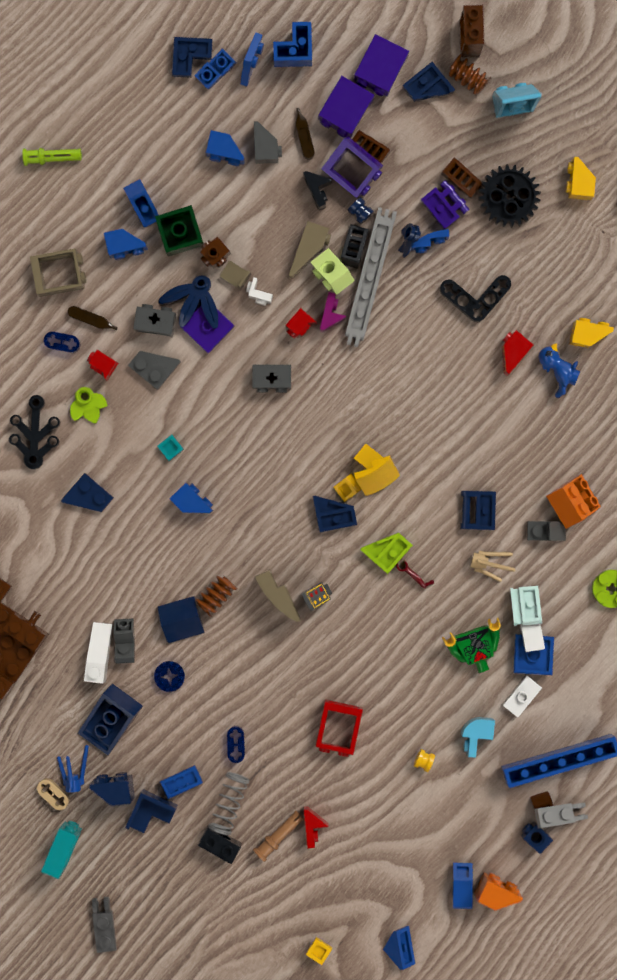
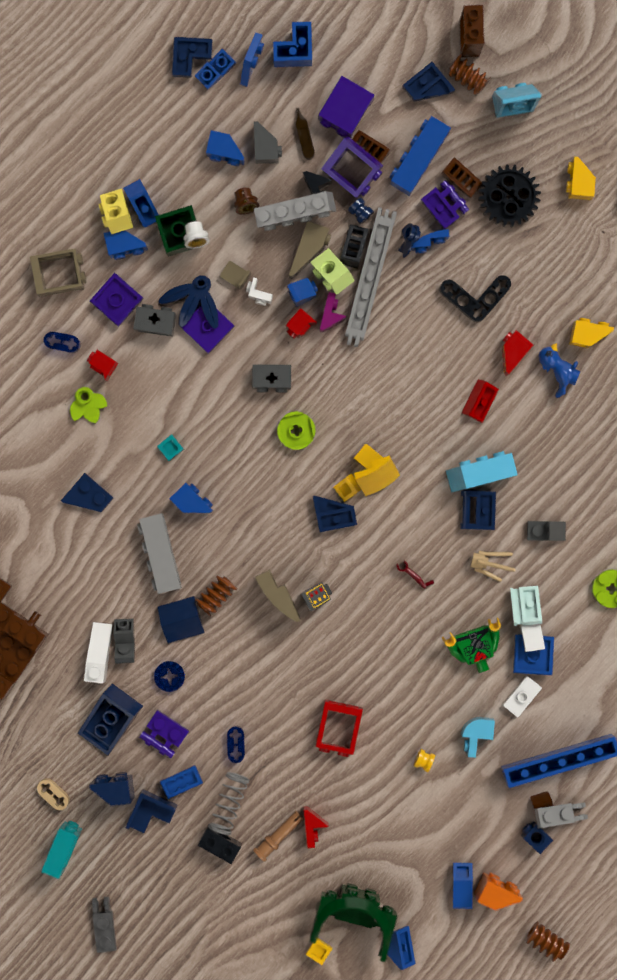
black plant [9,395,61,469] -> none
lime pin [22,148,82,166] -> none
blue plant [57,745,89,793] -> none
dark brown piece [68,306,118,331] -> none
dark grey wing [128,351,181,390] -> none
reddish brown brick [200,237,231,269] -> none
dark purple panel [354,34,409,97] -> none
lime wing [360,533,413,574] -> none
orange slope [546,474,601,529] -> none
none -> dark purple plate [90,272,144,327]
none -> light yellow brick [98,189,133,234]
none -> light grey brick [137,513,182,594]
none -> dark purple plate [139,710,189,758]
none -> white piece [183,221,209,249]
none -> reddish brown piece [234,187,259,215]
none -> light grey brick [254,191,336,231]
none -> lime plate [277,411,316,450]
none -> blue slope [287,278,318,307]
none -> dark green piece [310,883,398,962]
none -> blue brick [389,116,451,196]
none -> medium azure wedge [446,451,518,493]
none -> red slope [462,379,499,423]
none -> dark orange piece [526,921,570,962]

